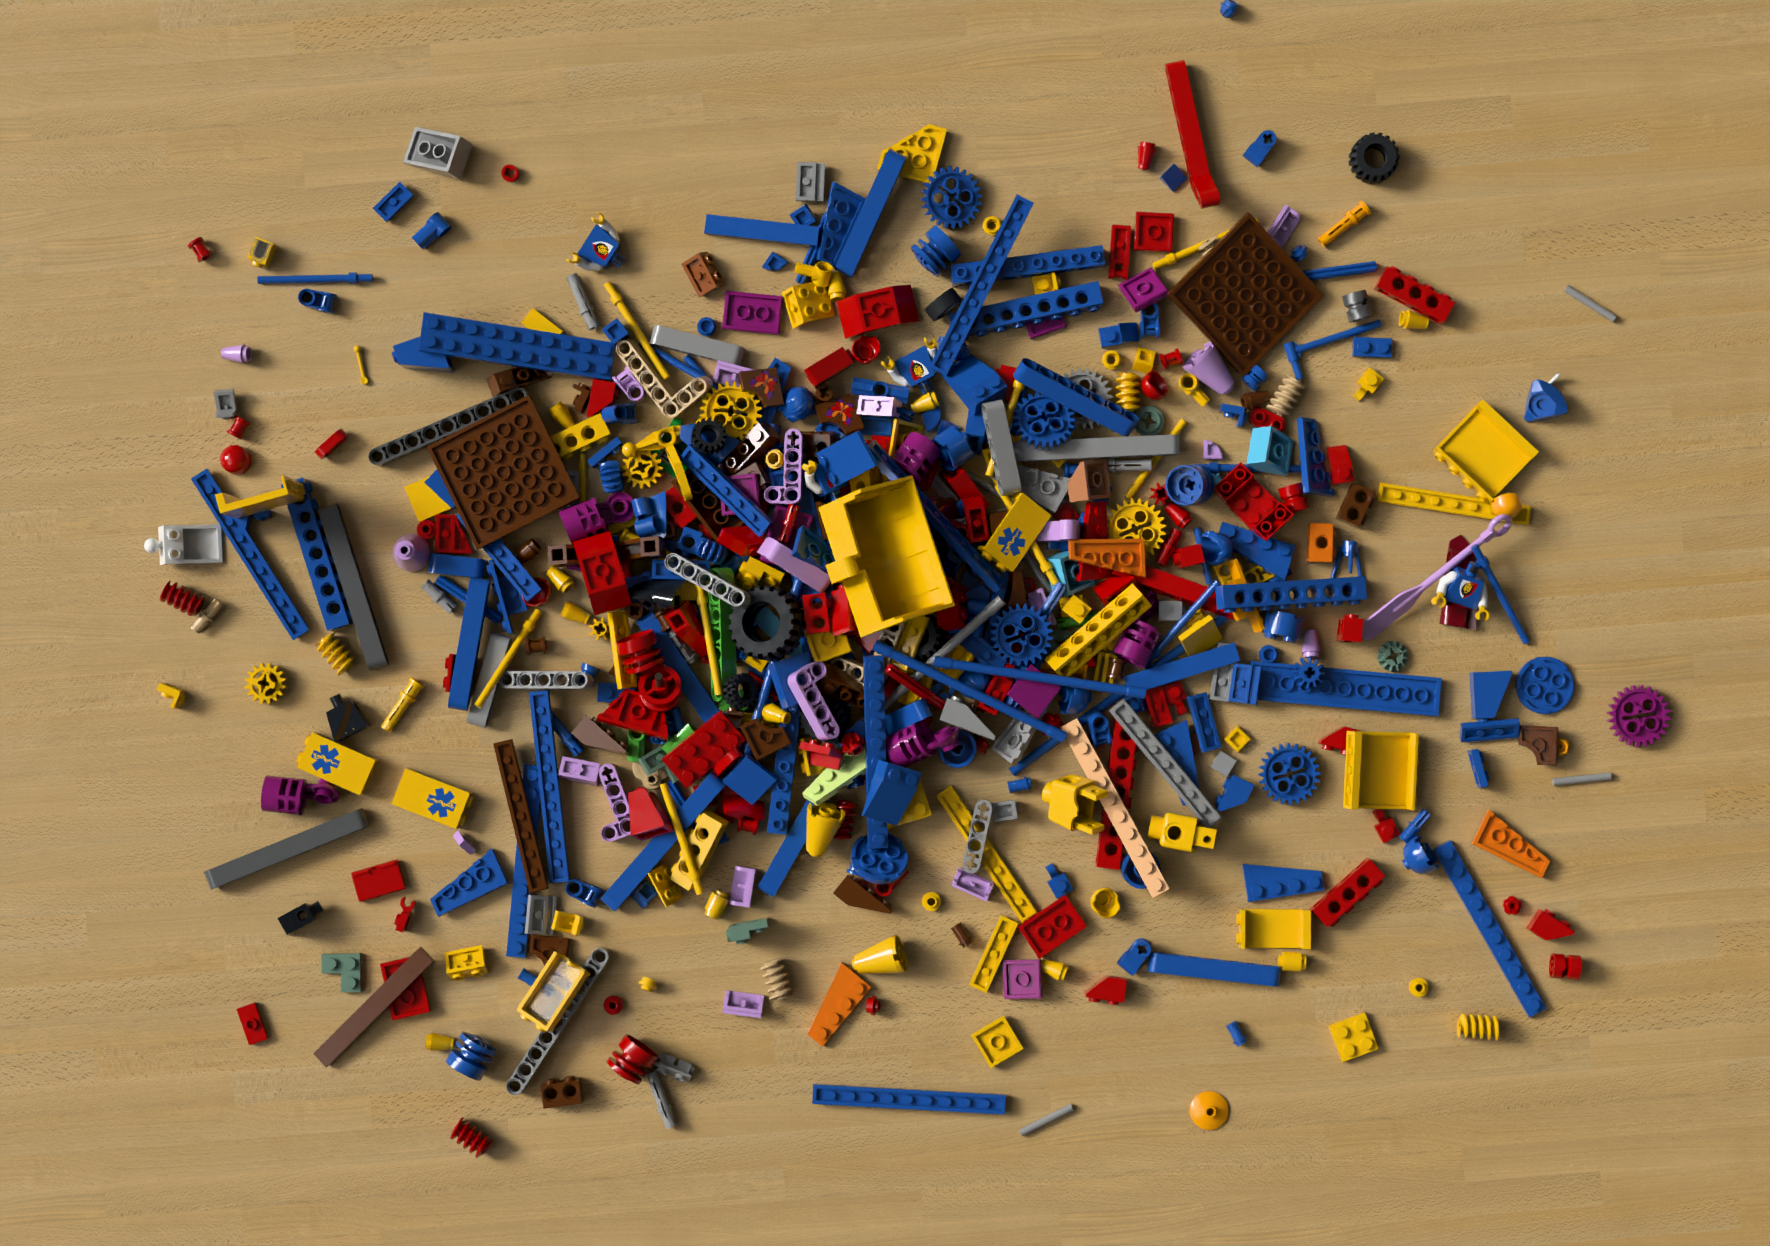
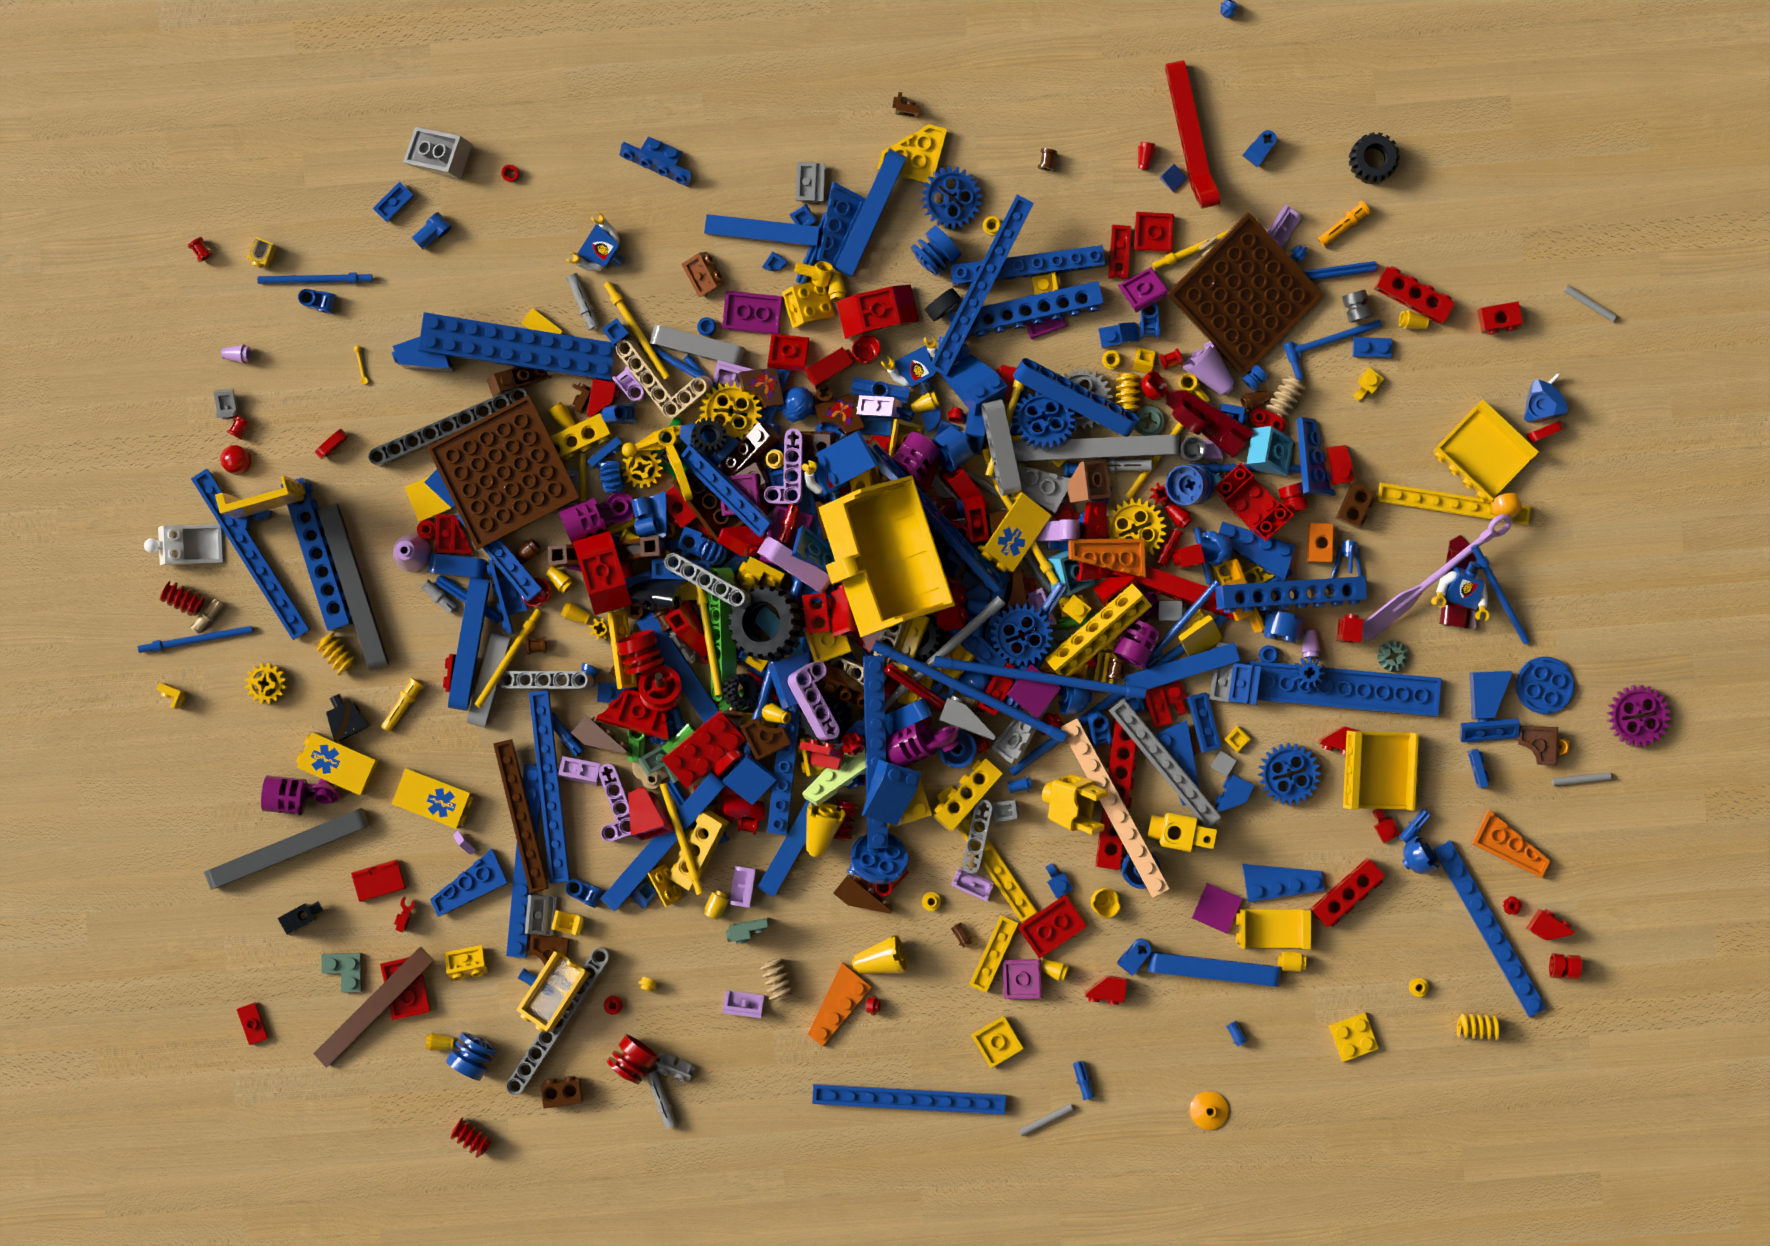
none -> blue bar [138,626,253,653]
none -> blue bracket [619,136,692,187]
none -> red plate [767,334,810,371]
none -> reddish brown bracket [892,92,919,118]
none -> yellow brick [932,758,1003,832]
none -> red plate [948,407,966,423]
none -> reddish brown bush [1038,148,1058,171]
none -> blue axle [1073,1061,1095,1100]
none -> dark red panel [1166,390,1254,458]
none -> flat silver wheel [1179,436,1206,463]
none -> magenta tile [1191,883,1242,934]
none -> red brick [1477,301,1523,335]
none -> red beam [1527,421,1564,443]

